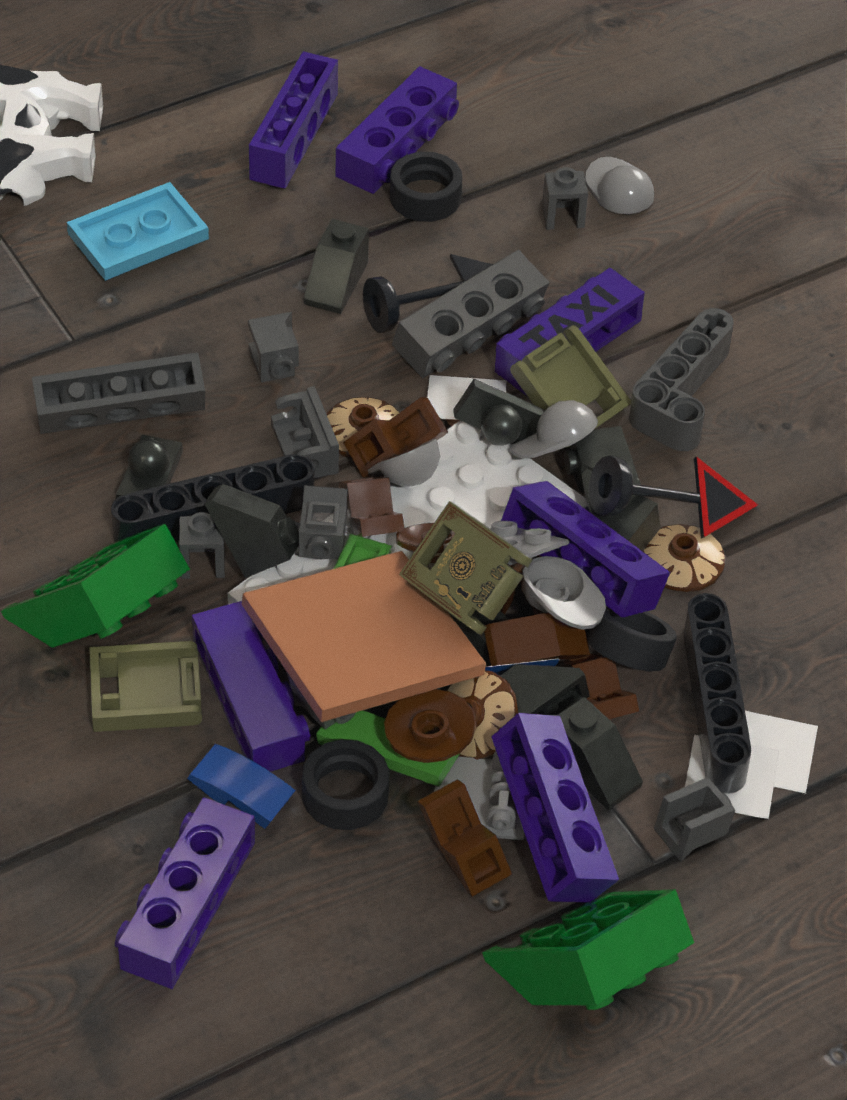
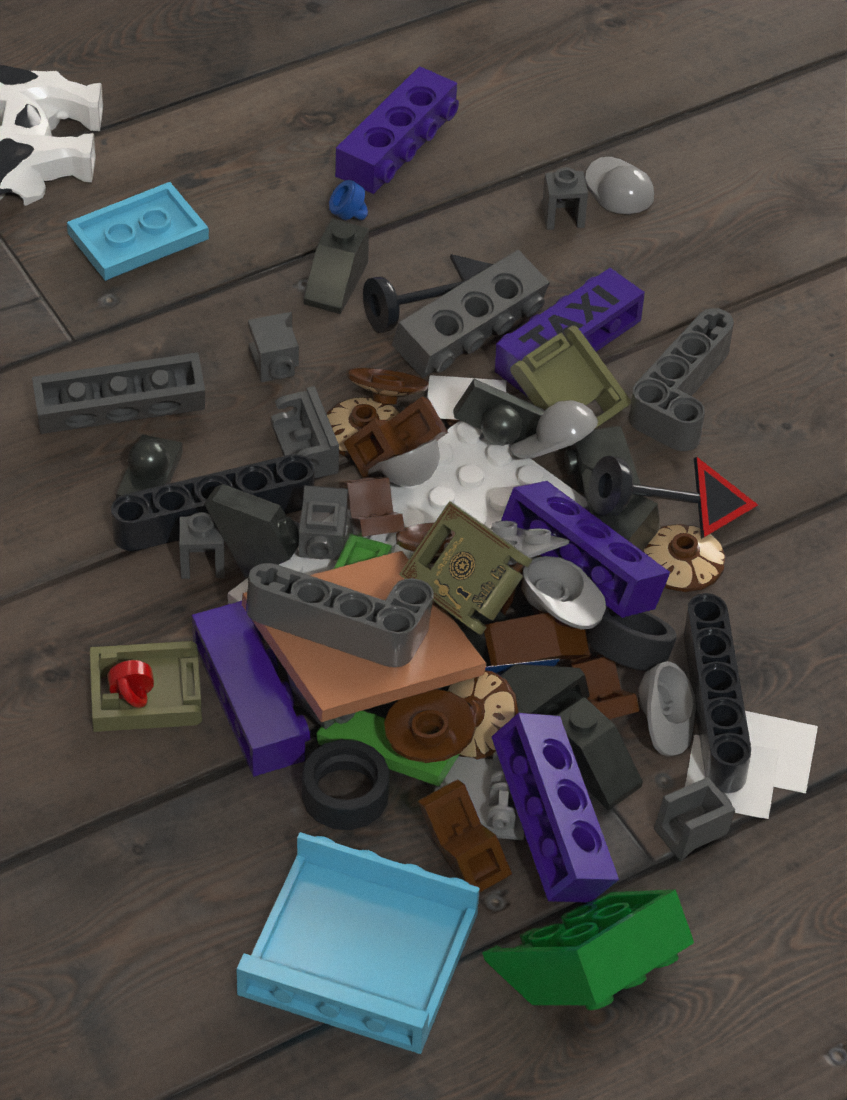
green wedge [1,524,190,648] -> none
dark purple brick [115,797,255,990] -> none
blue slope [187,744,296,829] -> none
dark purple brick [249,51,338,189] -> none
black tyre [390,151,462,222] -> none
none -> red tile [107,660,154,708]
none -> medium azure panel [236,832,480,1054]
none -> dark grey beam [246,563,434,667]
none -> blue tile [329,180,368,220]
none -> reddish brown dish [347,368,429,404]
none -> light grey cap [638,661,696,757]

